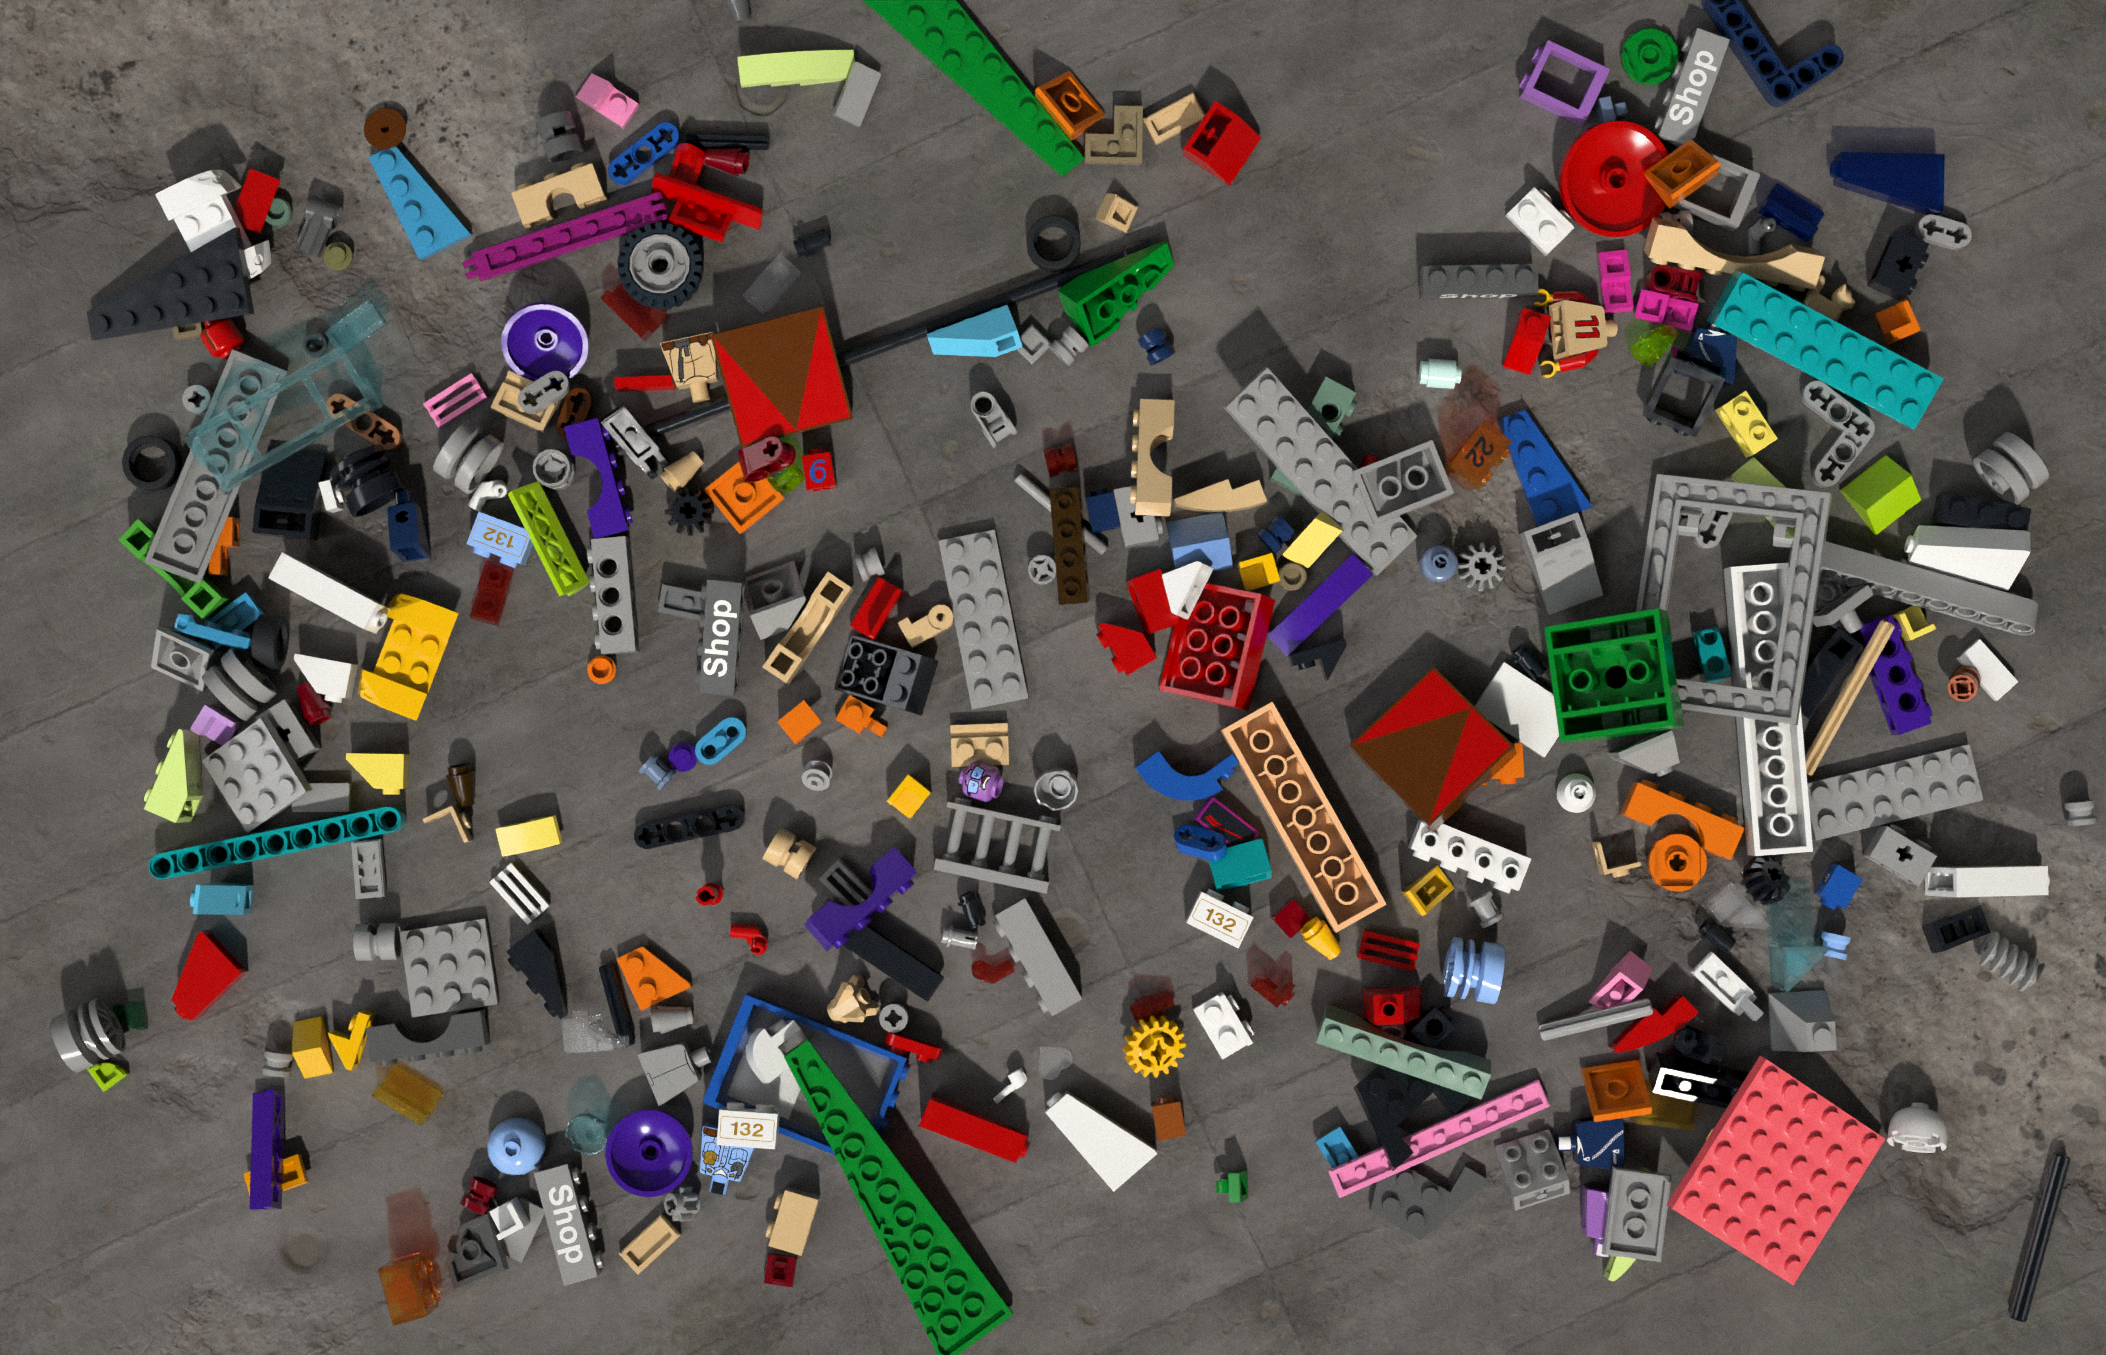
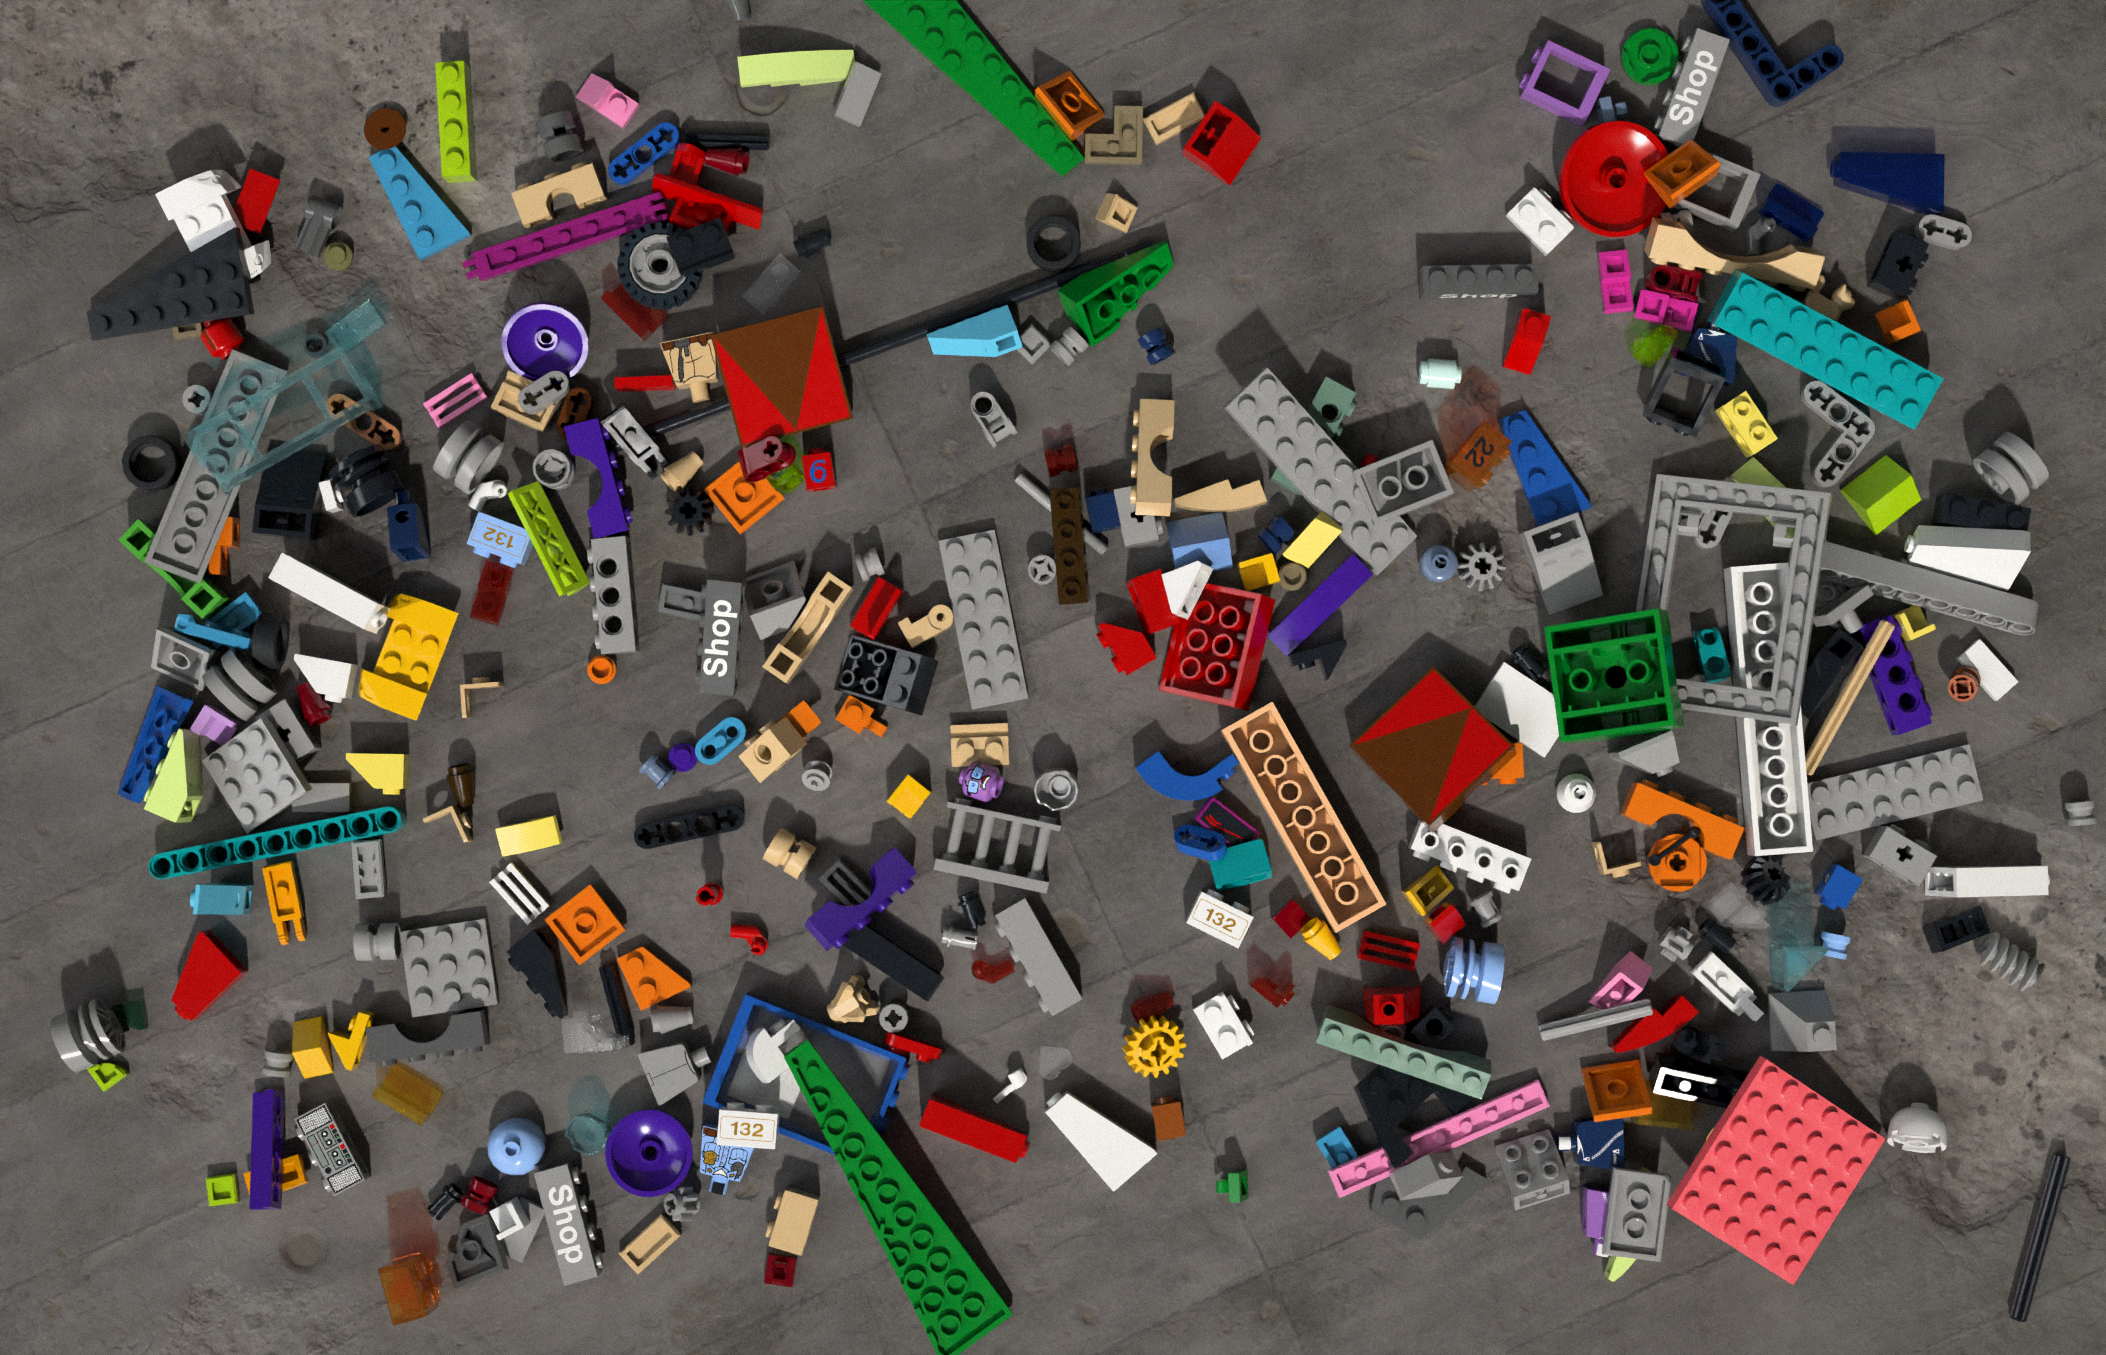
sand green tile [266,197,293,227] -> none
tan torso [1534,289,1618,378] -> none
none -> blue wing [117,686,194,803]
none -> lime tile [206,1173,240,1206]
none -> light orange hinge [262,861,307,945]
none -> brick [294,1100,371,1196]
none -> black pin [427,1183,464,1221]
none -> lime brick [435,61,477,183]
none -> tan bracket [460,677,504,718]
none -> orange plate [544,884,627,965]
none -> black plate [666,218,736,278]
none -> tan brick [739,717,807,783]
none -> light grey slope [1389,1151,1463,1200]
none -> red slope [1423,902,1465,945]
none -> black hinge [1648,826,1700,866]
none -> light grey gear [1658,925,1695,961]

